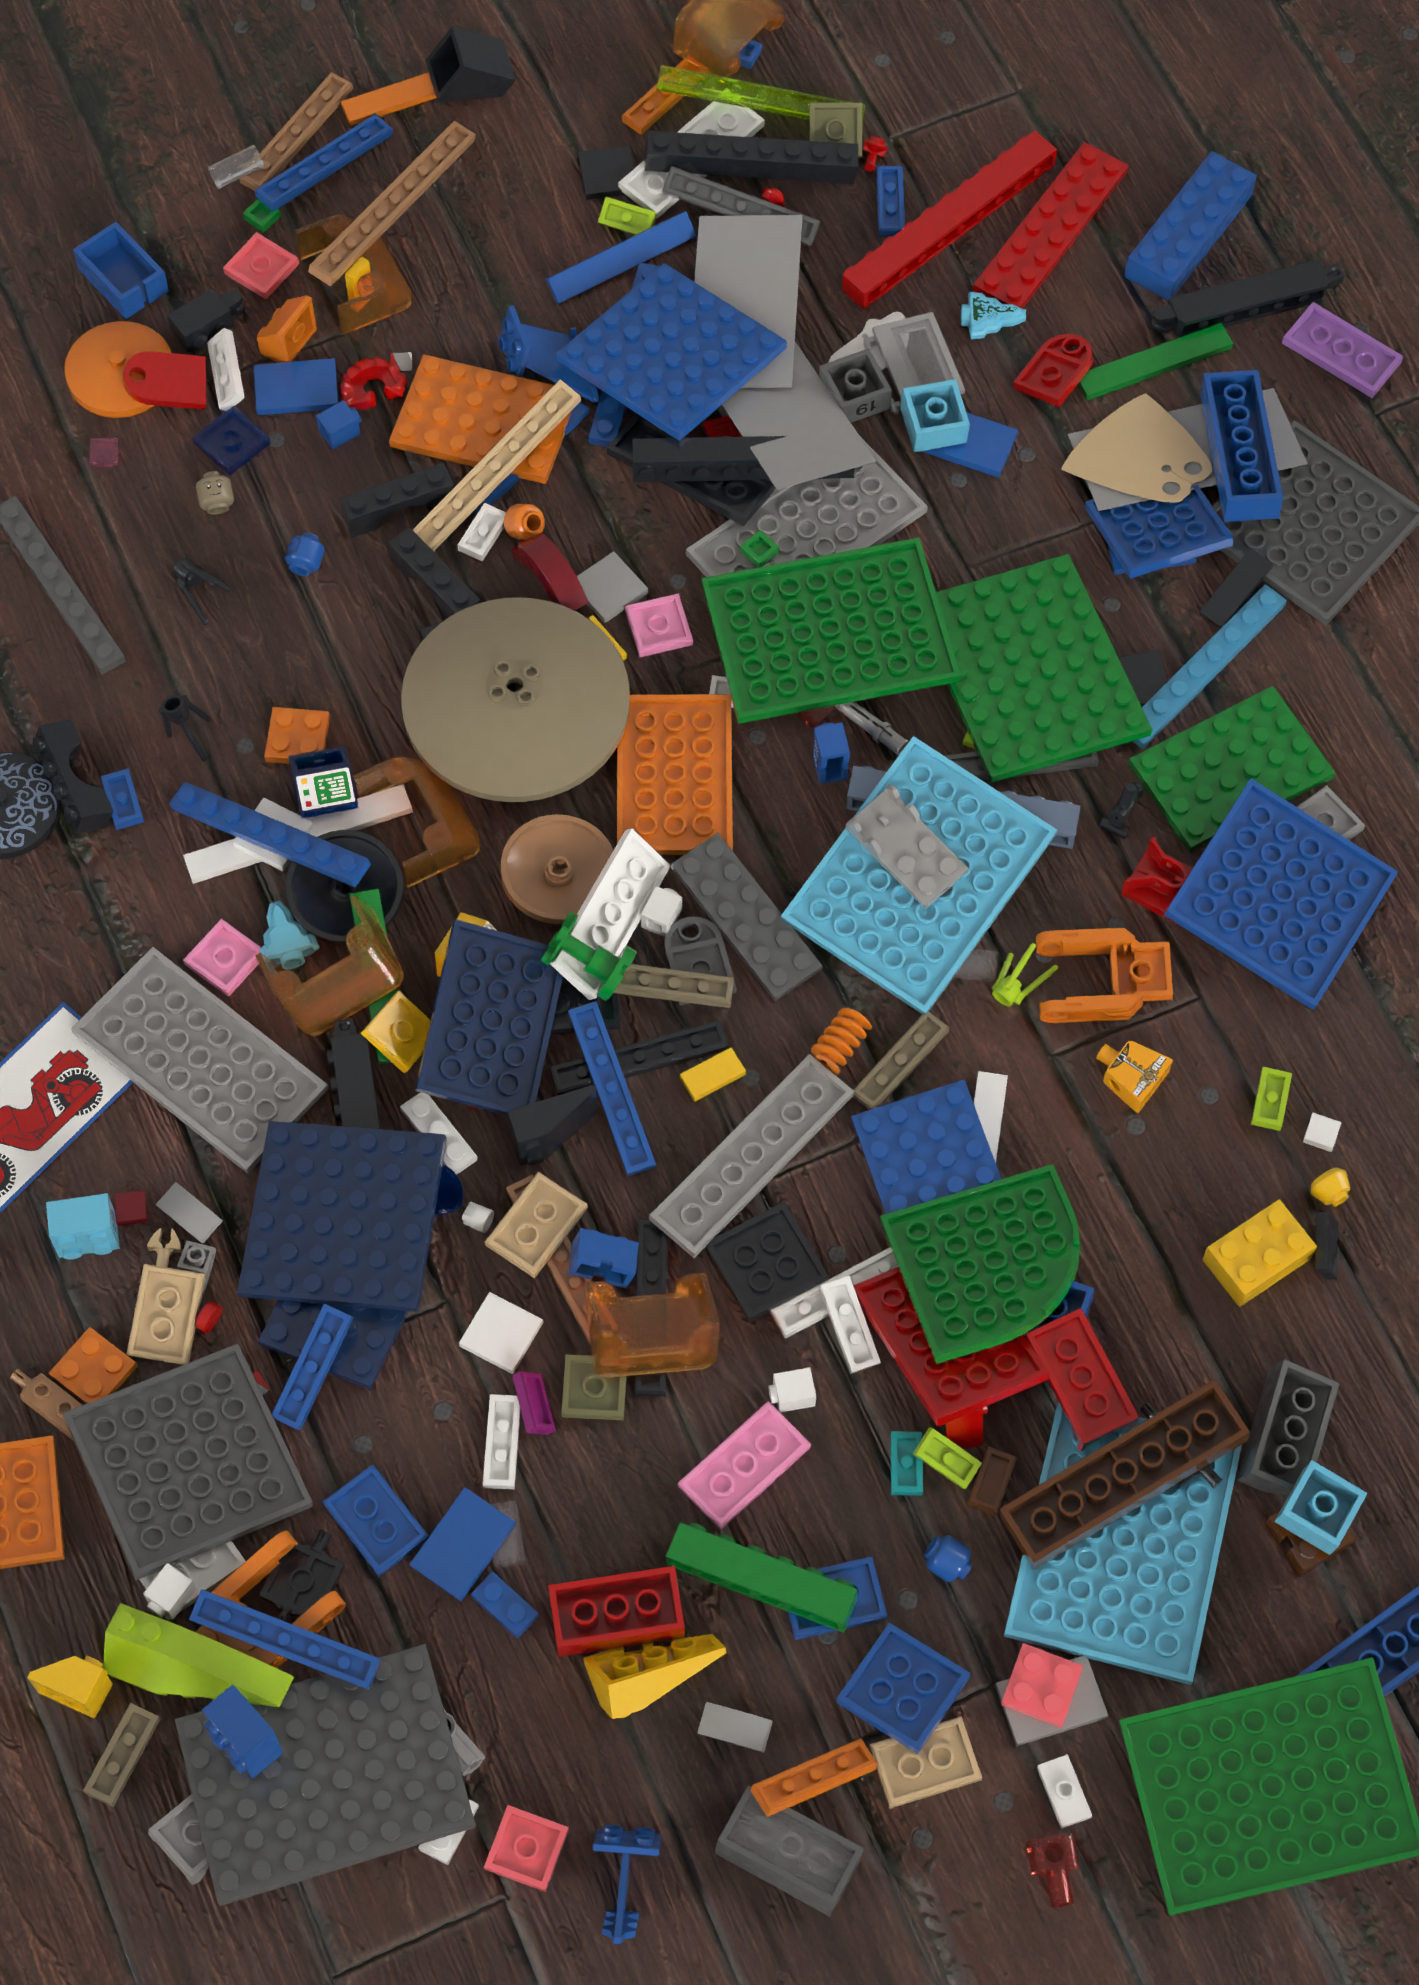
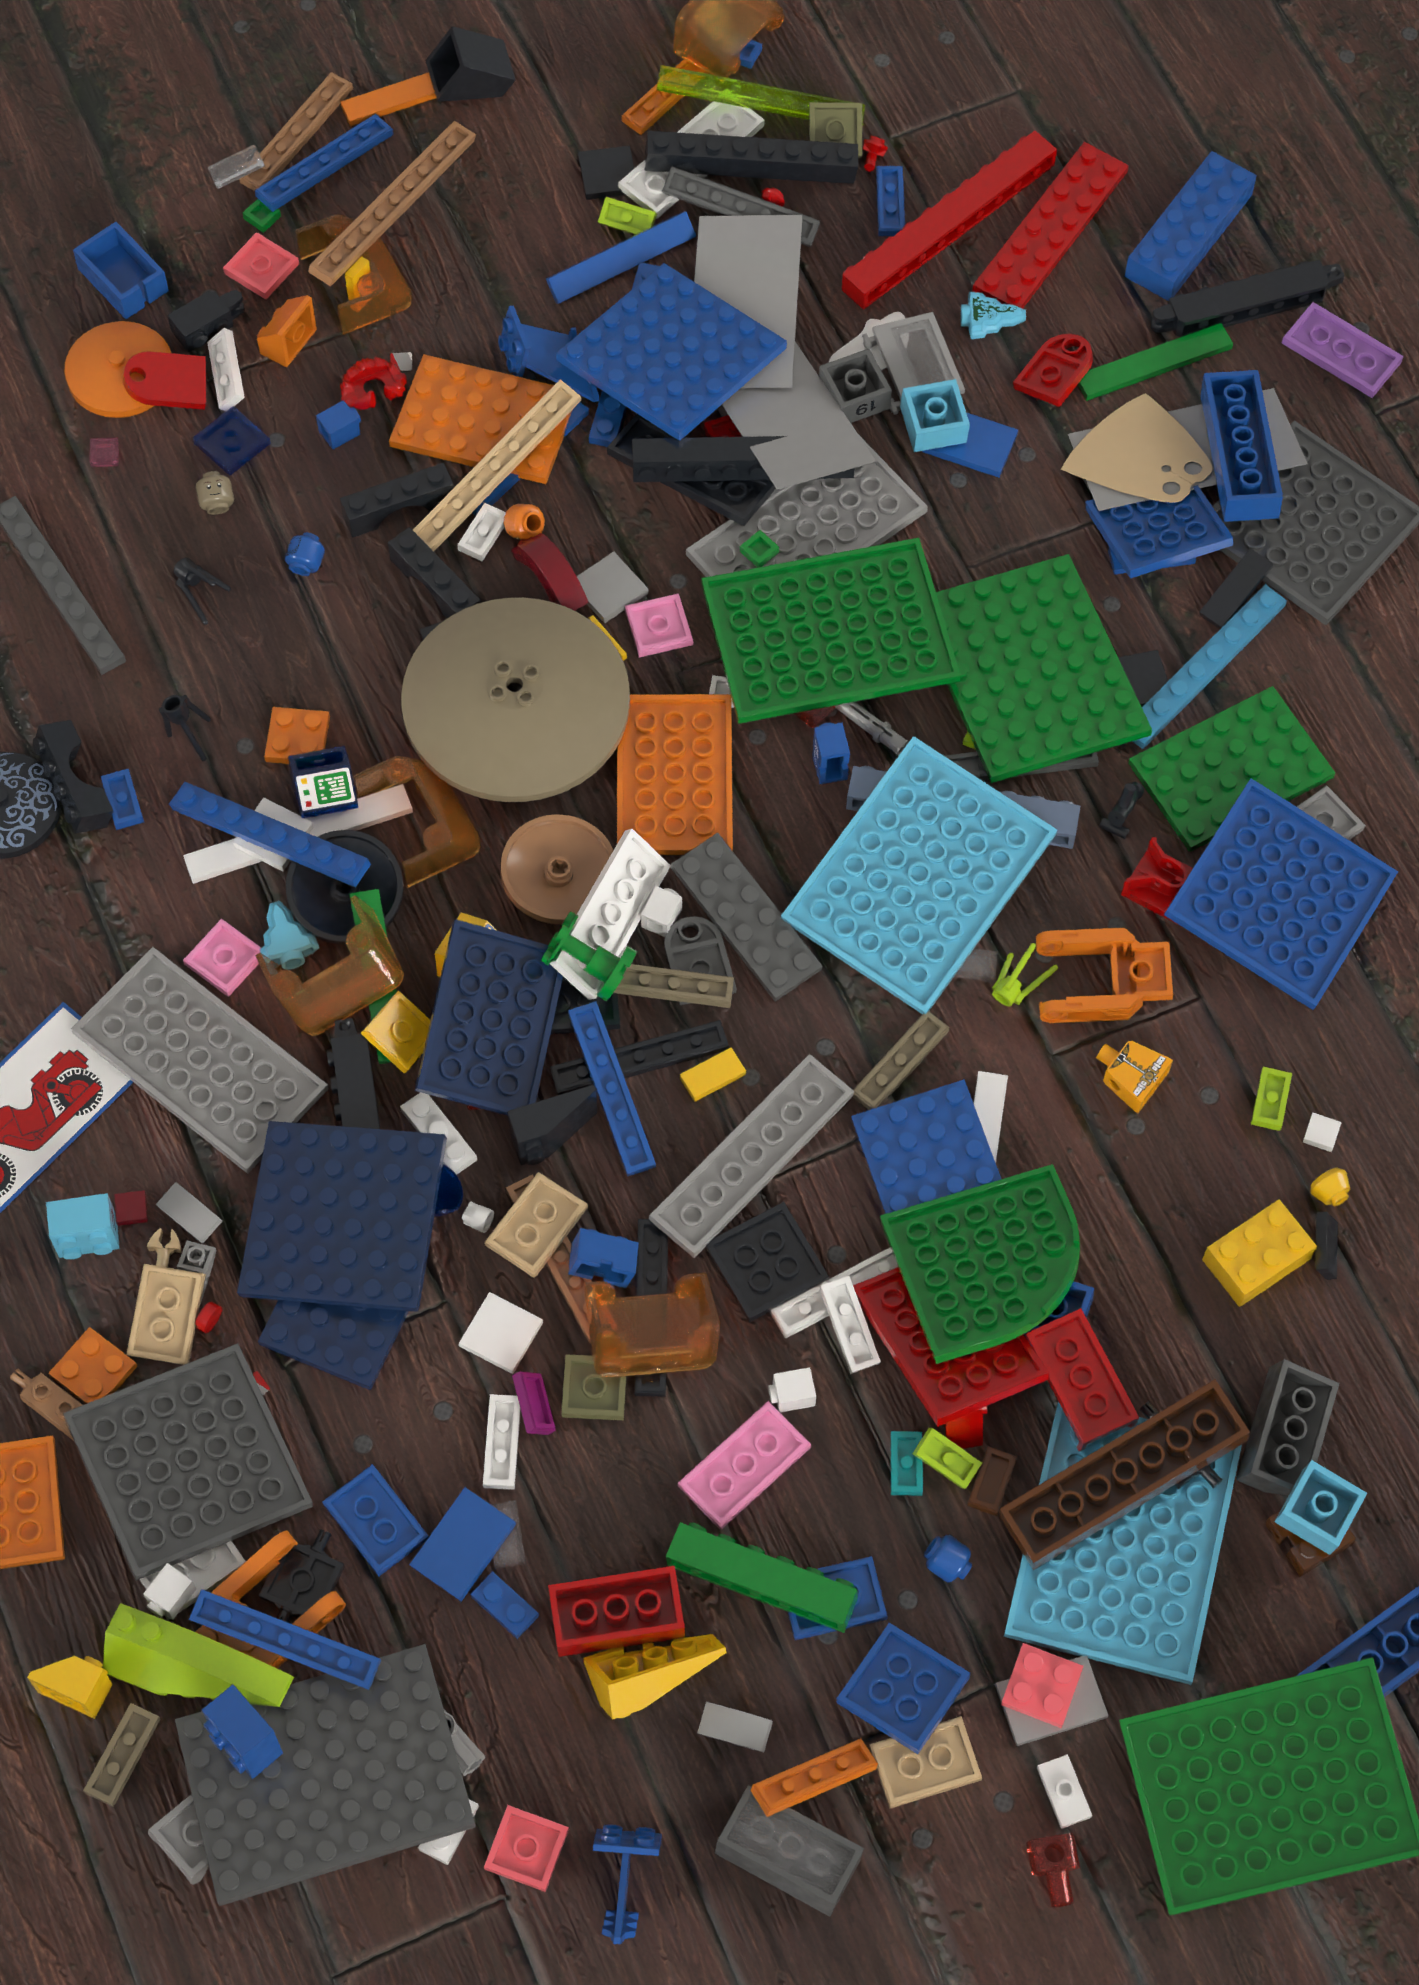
blue tile [254,358,338,415] -> none
blue plate [272,1304,354,1430] -> none
orange piece [811,1008,872,1075] -> none
light grey hinge [845,785,969,910] -> none

